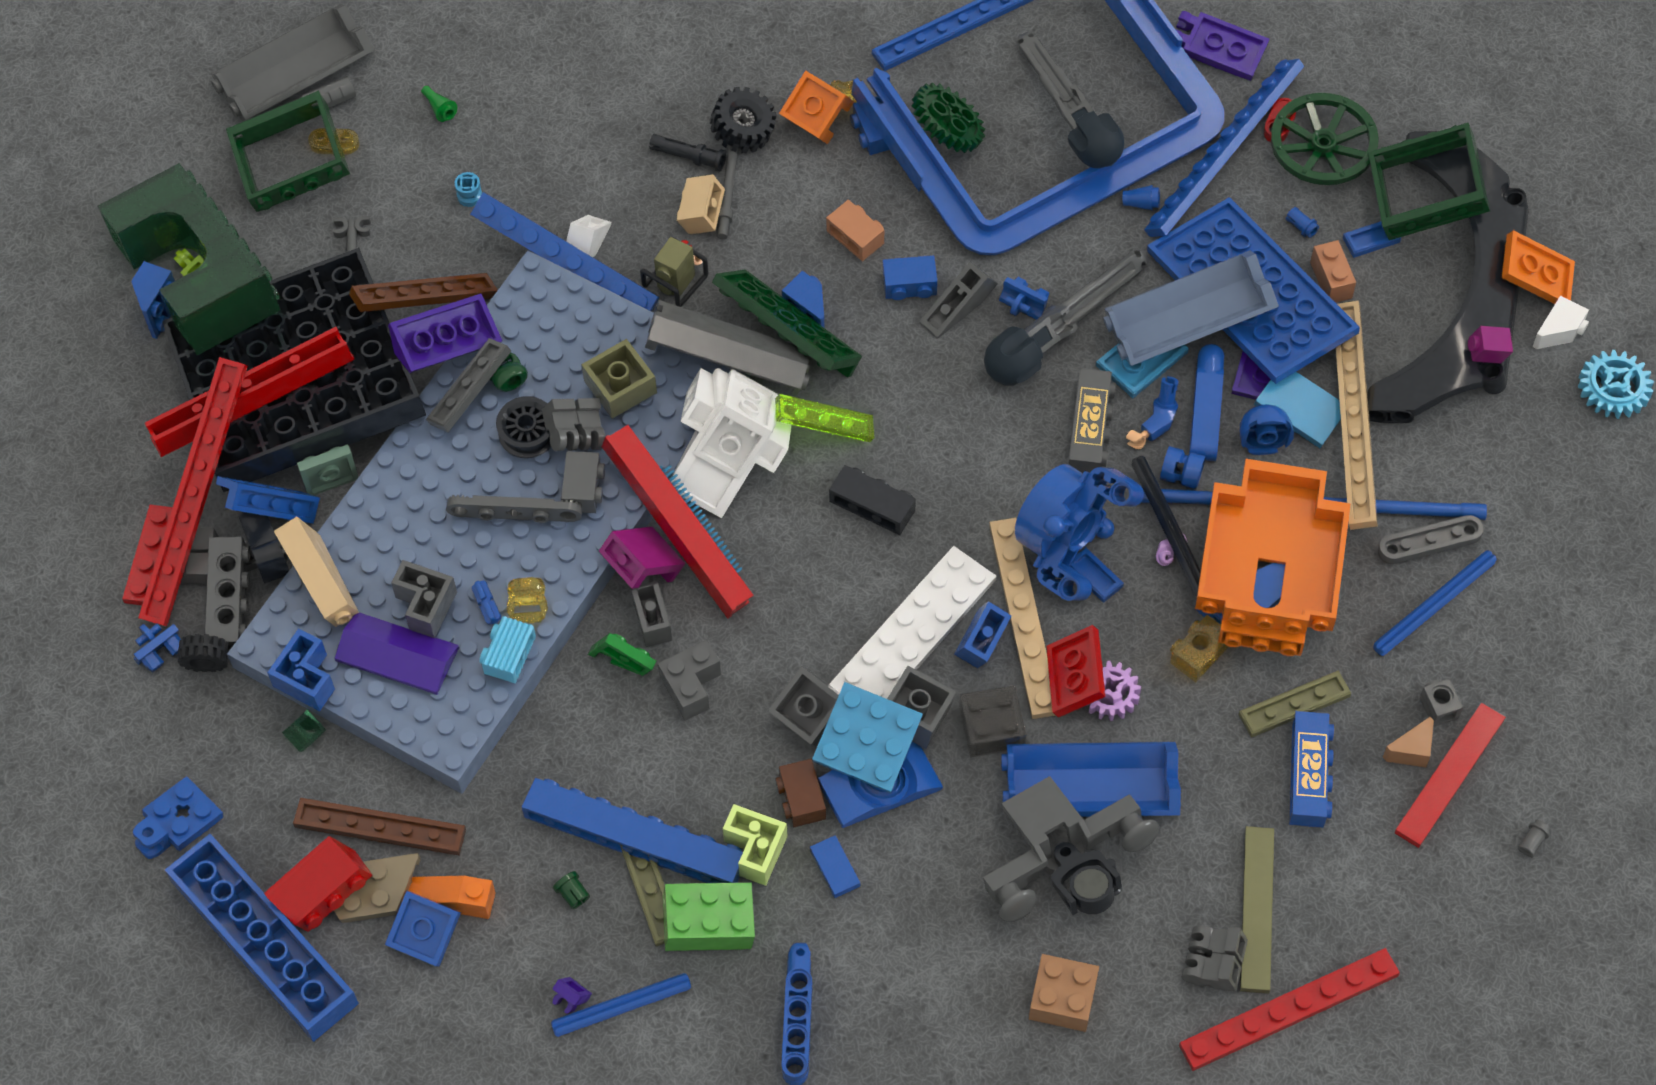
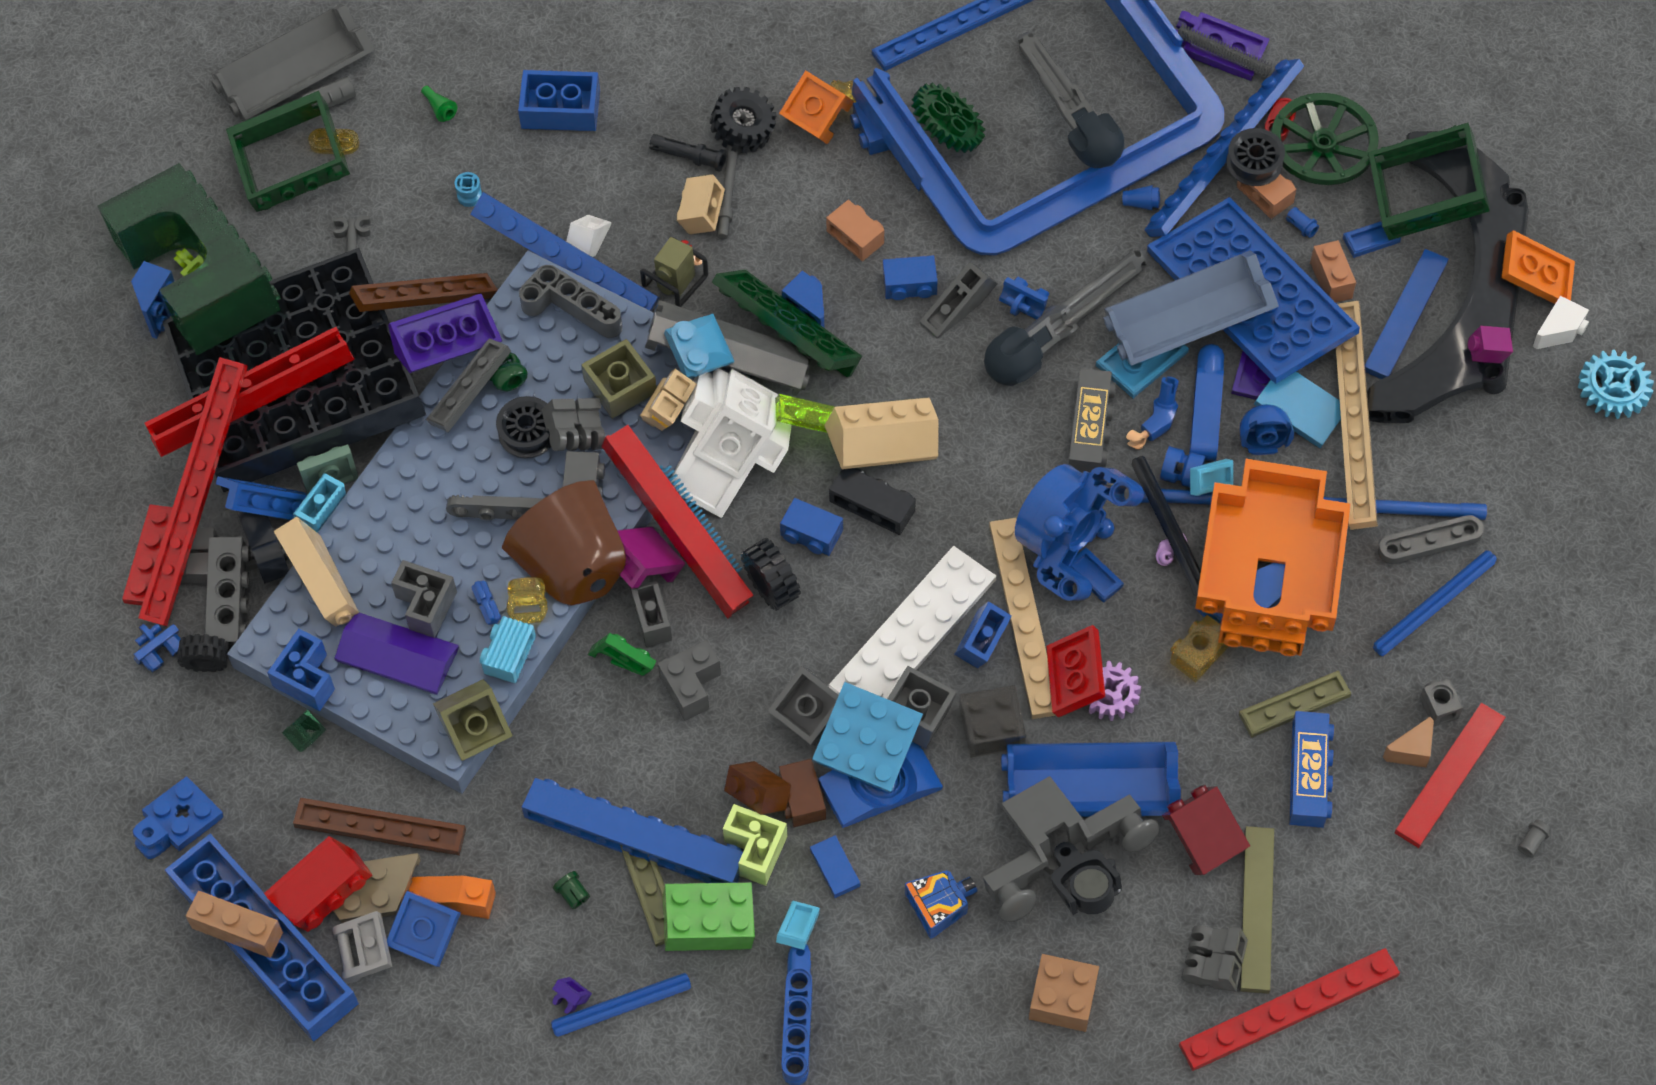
none -> medium nougat brick [185,890,283,958]
none -> medium azure brick [293,474,346,532]
none -> light grey plate [332,911,392,984]
none -> olive slope [433,679,513,761]
none -> reddish brown piece [502,480,626,606]
none -> blue brick [518,70,600,131]
none -> dark grey beam [519,265,623,338]
none -> tan hips [640,369,697,431]
none -> dark azure slope [664,314,734,379]
none -> reddish brown brick [724,761,791,815]
none -> black bush [741,538,801,611]
none -> medium azure tile [776,901,820,950]
none -> blue brick [780,498,843,556]
none -> tan slope [824,398,938,469]
none -> torso [905,870,977,939]
none -> dark red panel [1162,785,1250,875]
none -> dark grey axle [1178,24,1272,77]
none -> medium azure tile [1190,459,1233,496]
none -> black wheel [1226,128,1285,186]
none -> nougat brick [1237,174,1297,219]
none -> blue tile [1365,249,1449,379]

